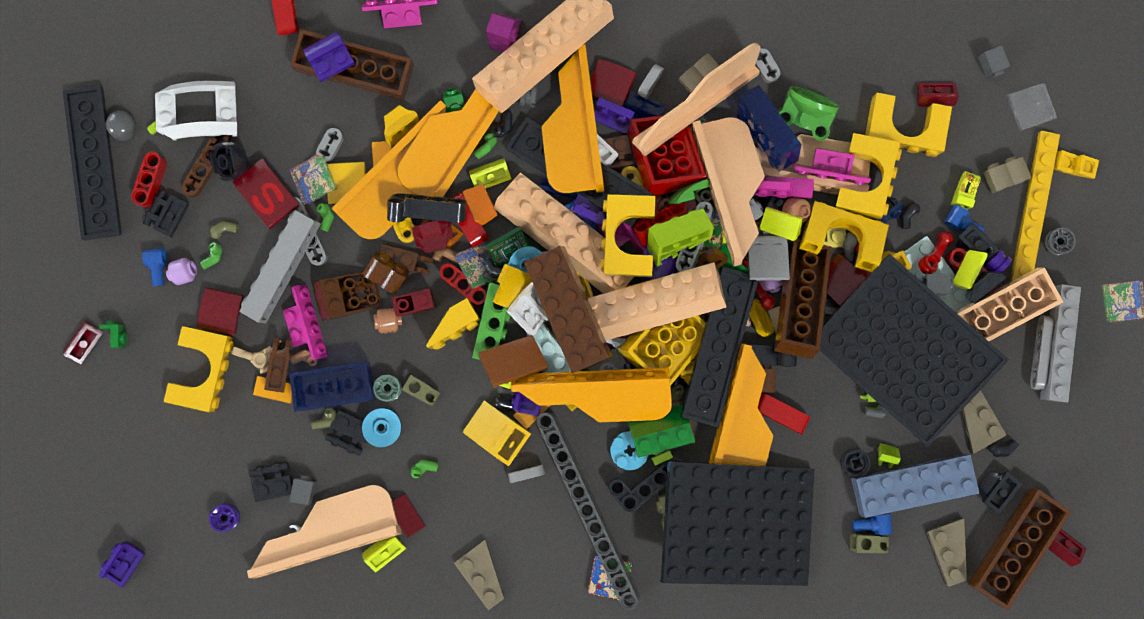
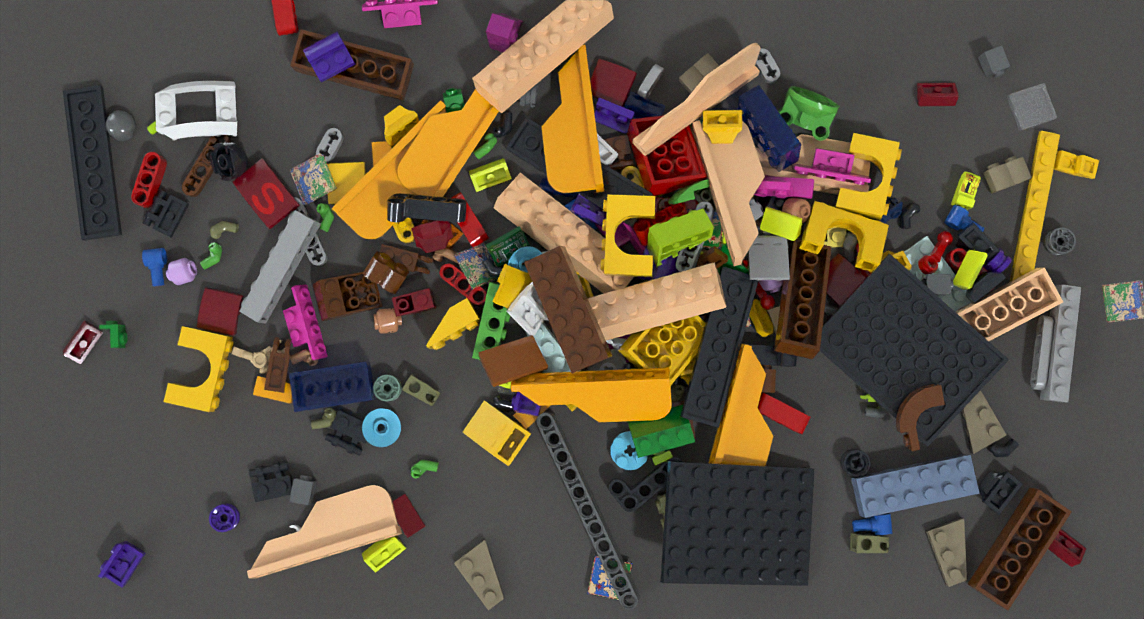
orange slope [463,184,497,225] -> none
light grey beam [508,464,545,483] -> none
yellow arch [865,93,952,157] -> none
lime tile [877,443,901,468] -> none
none -> yellow slope [703,110,742,144]
none -> reddish brown arch [896,383,945,451]

